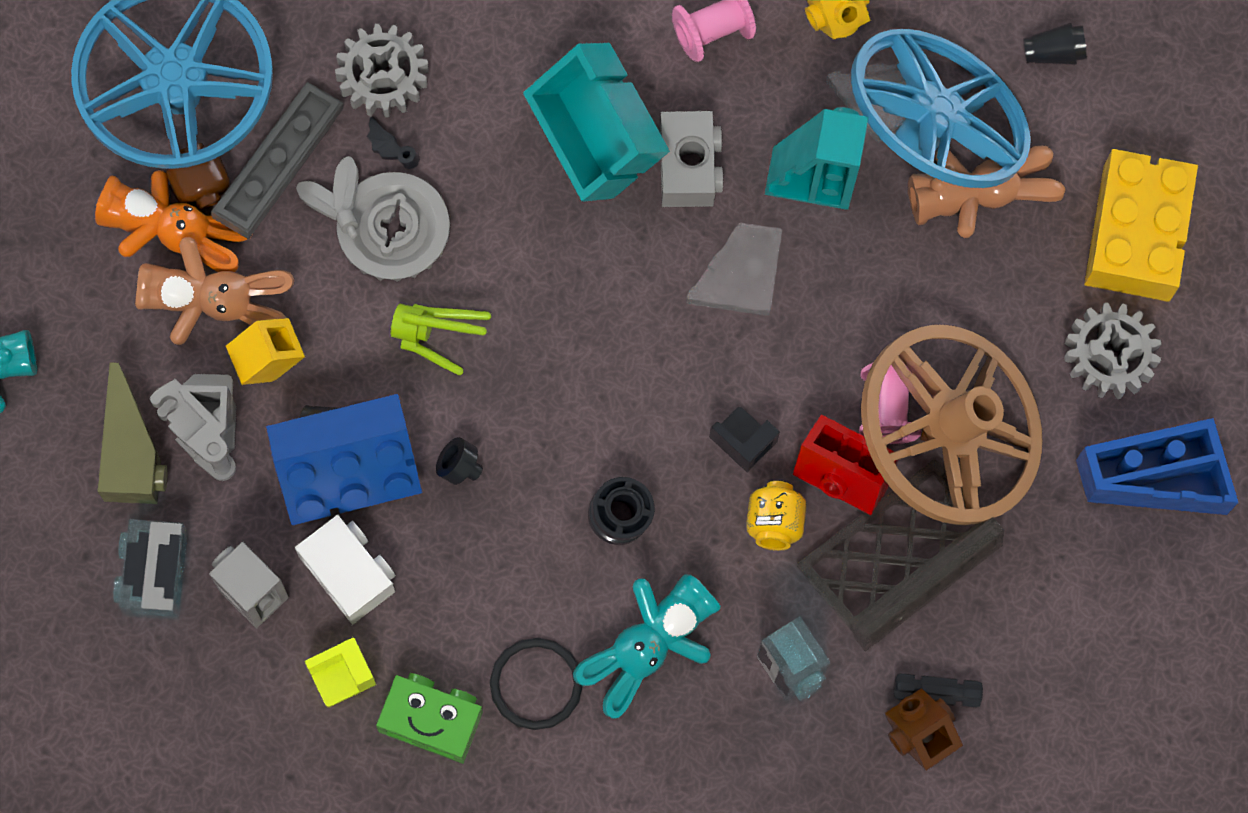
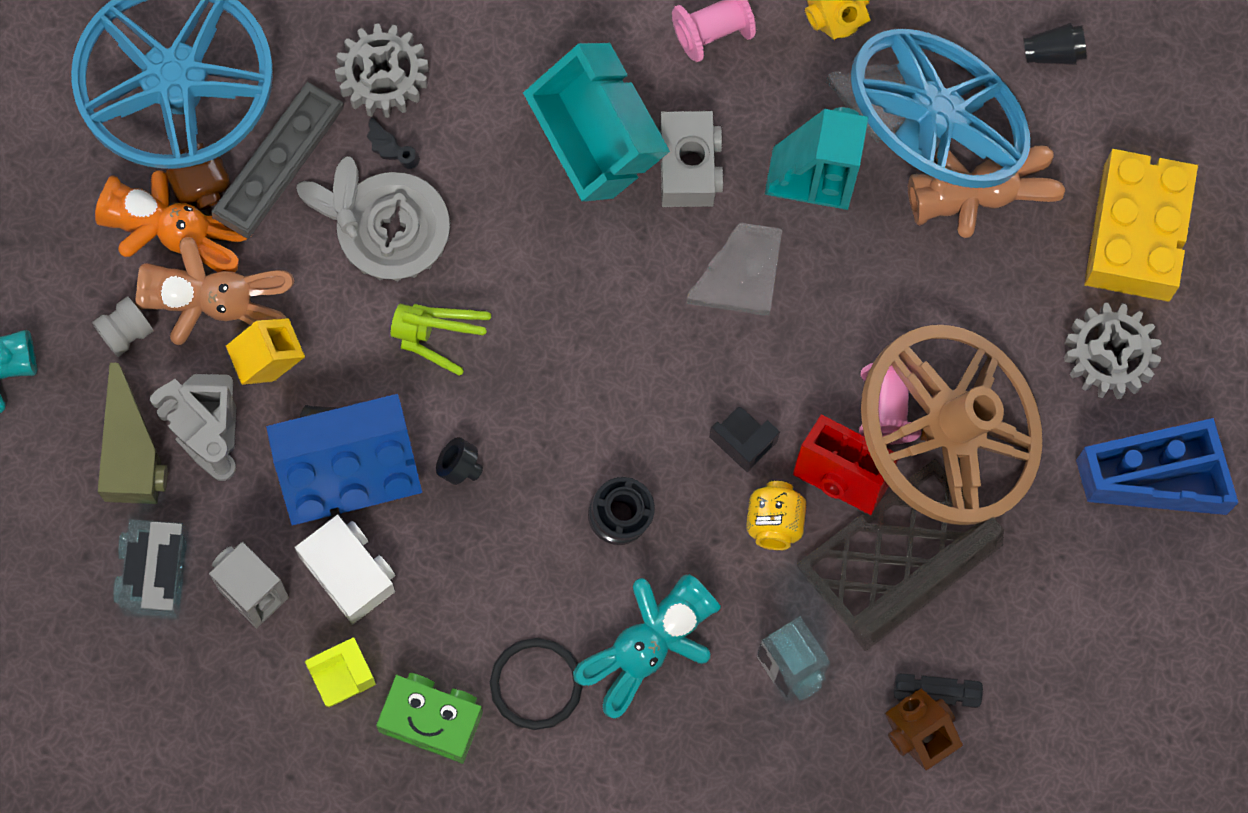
none -> light grey wheel [92,296,153,357]

